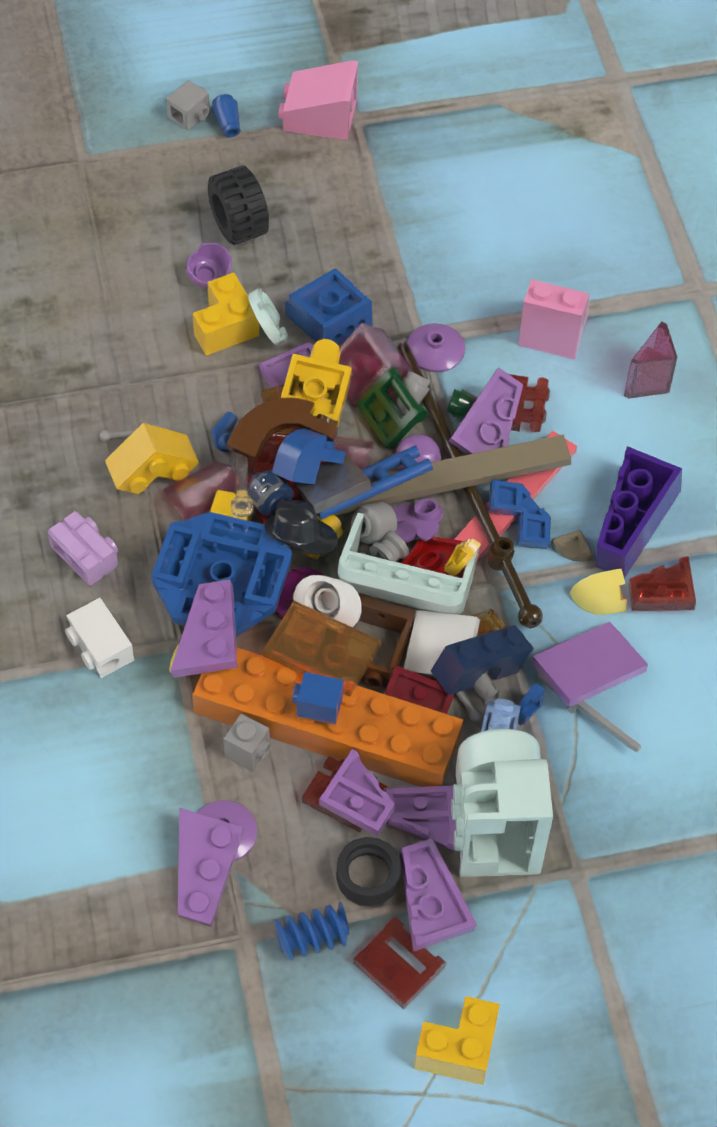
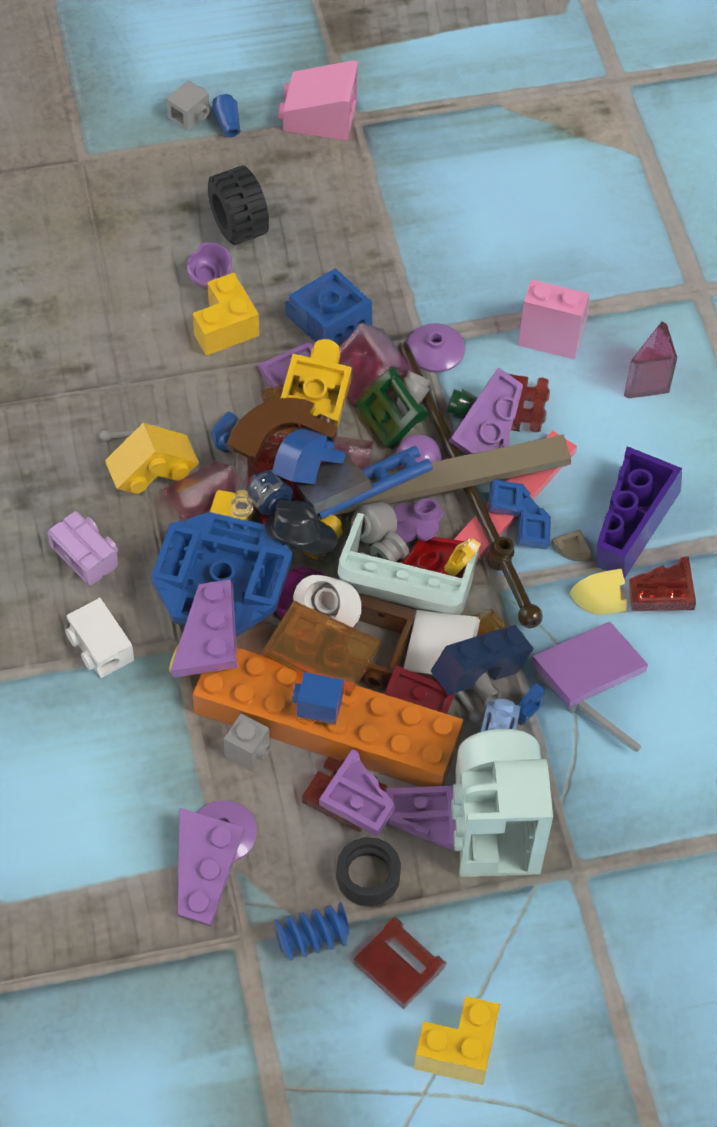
light aqua tile [248,288,287,345] -> none
medium lavender wing [399,838,477,951] -> none

